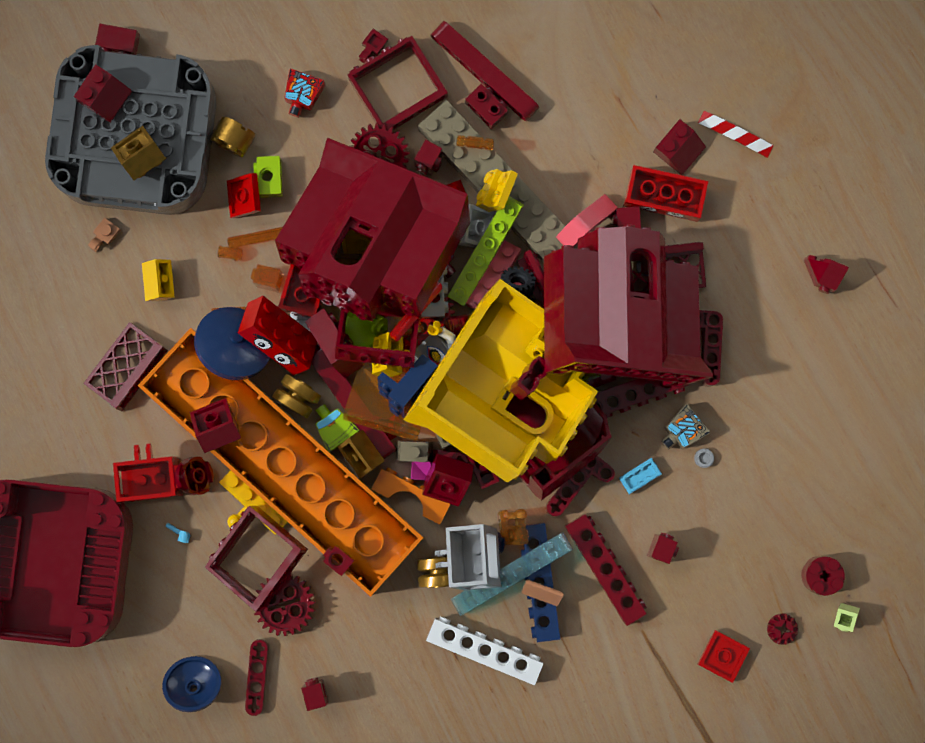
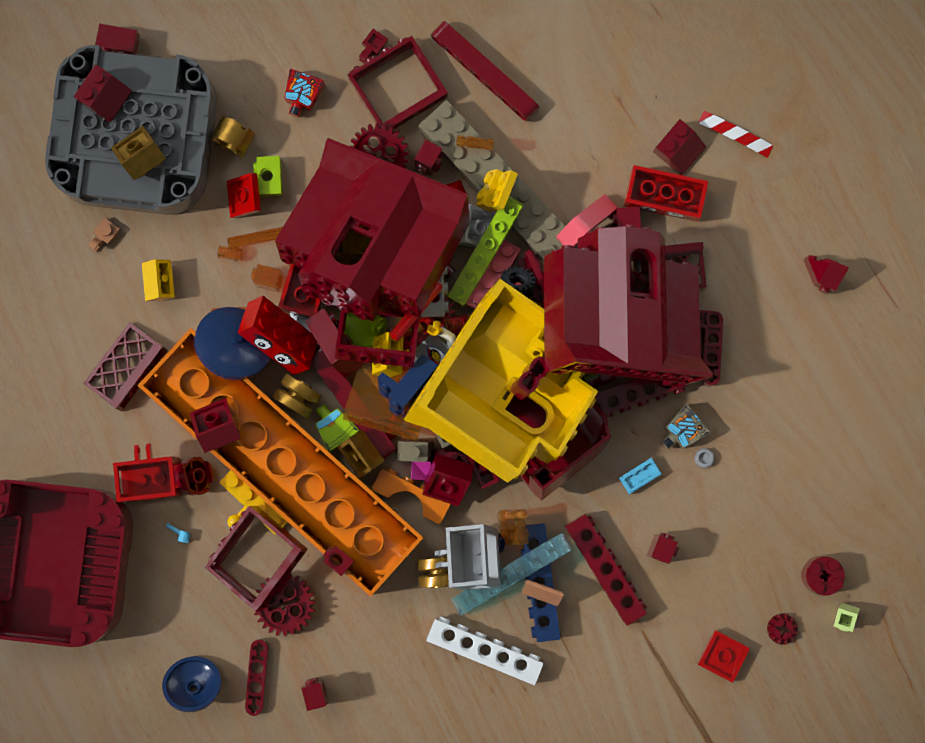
dark red brick [465,83,508,130] -> none
dark red beam [546,456,615,516] -> none

